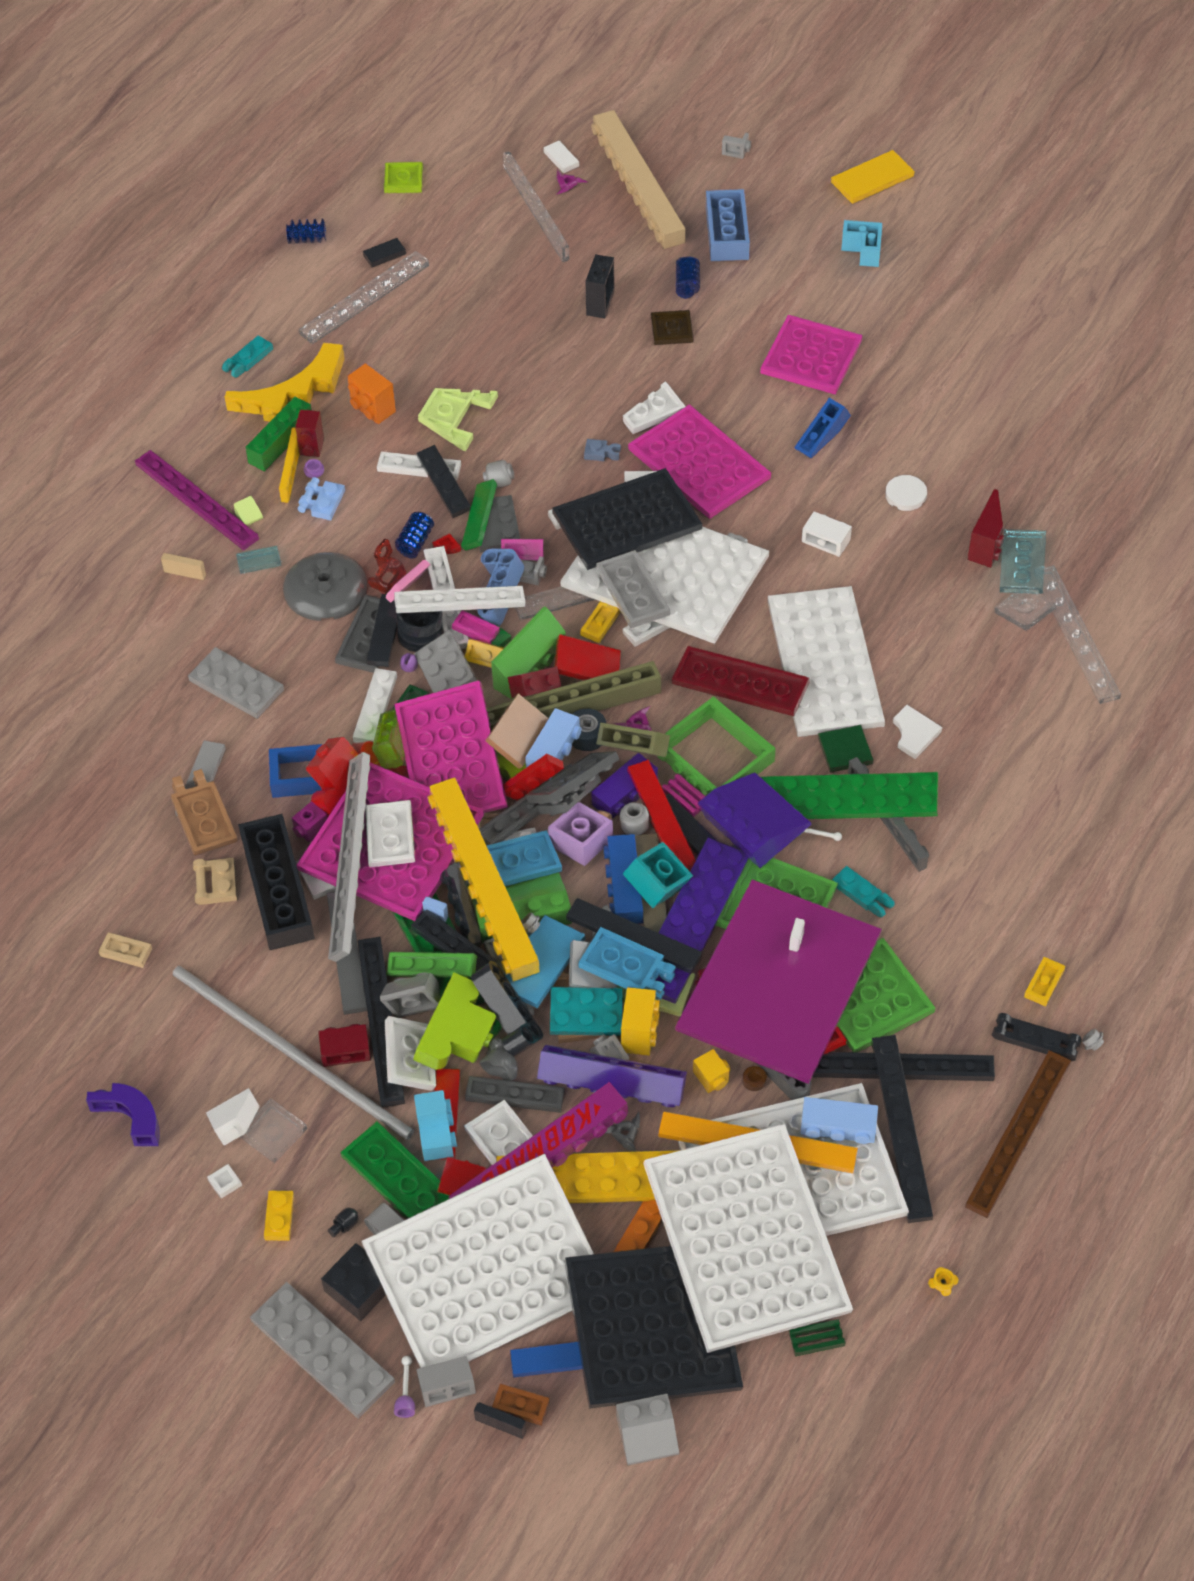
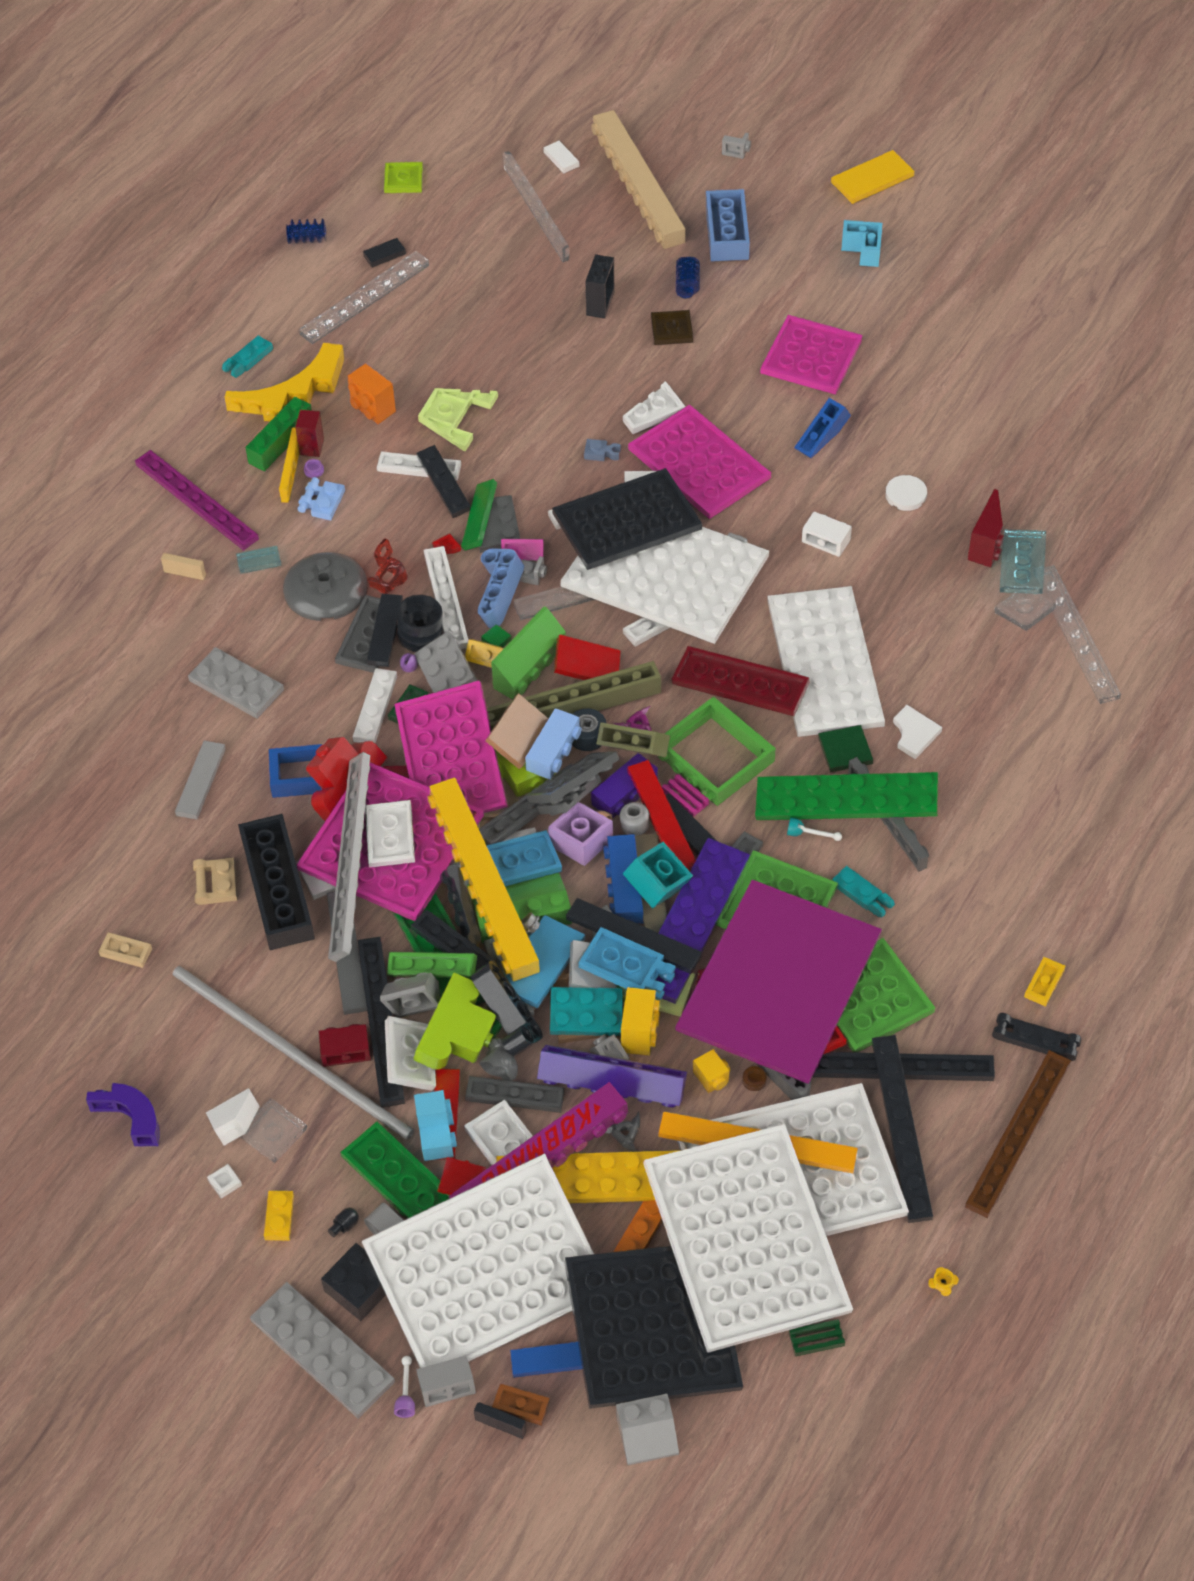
medium nougat tile [171,769,237,856] -> none
yellowish green slope [233,496,263,526] -> none
magenta brick [292,801,328,843] -> none
clear neon green brick [372,709,405,769] -> none
bright pink tile [386,560,431,602] -> none
white tile [394,586,526,613] -> none
clear blue piece [395,512,434,559] -> none
light blue tile [422,897,448,922] -> none
dark pink tile [451,610,500,644] -> none
light grey head [483,460,515,489] -> none
red plate [503,753,564,801] -> none
dark red brick [507,667,561,698] -> none
magenta piece [556,169,587,195] -> none
yellow plate [580,601,620,643] -> none
light grey plate [596,550,670,628] -> none
dark purple slope [698,773,812,868] -> none
white tile [789,918,805,952] -> none
light blue brick [800,1097,878,1144] -> none
light grey plate [1081,1028,1104,1051] -> none

